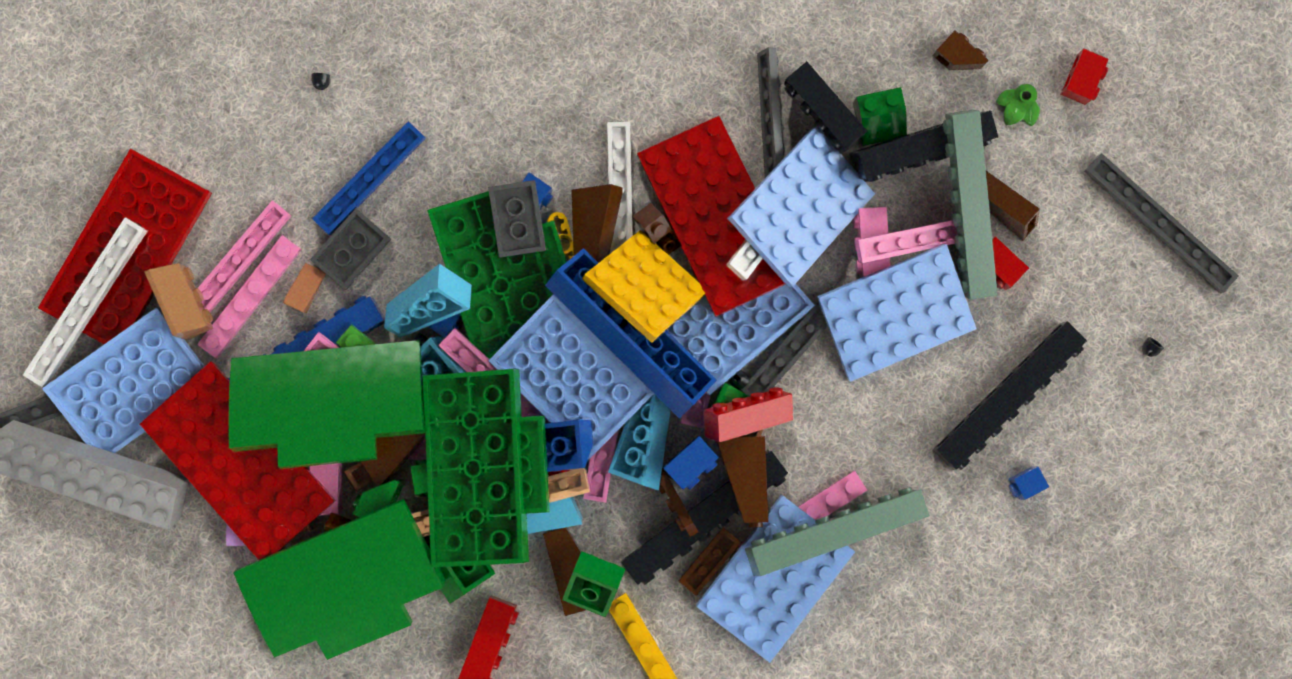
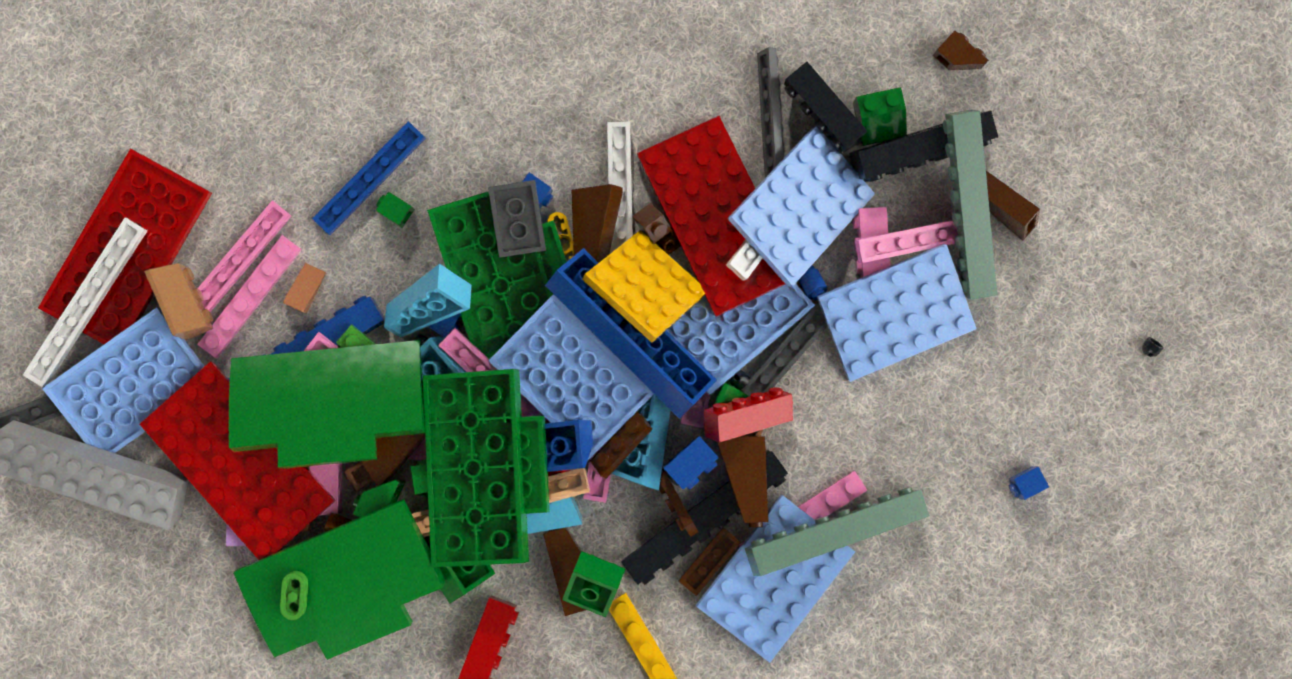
dark grey plate [310,208,391,290] -> none
black hinge [311,73,330,90] -> none
black brick [933,321,1087,470] -> none
red slope [992,236,1029,290] -> none
bright green plate [996,84,1040,126] -> none
red brick [1060,48,1109,105] -> none
dark grey plate [1084,153,1239,294] -> none
none -> bright green plate [280,571,308,620]
none -> green brick [376,191,415,228]
none -> reddish brown plate [590,412,653,479]
none -> blue brick [798,265,828,301]

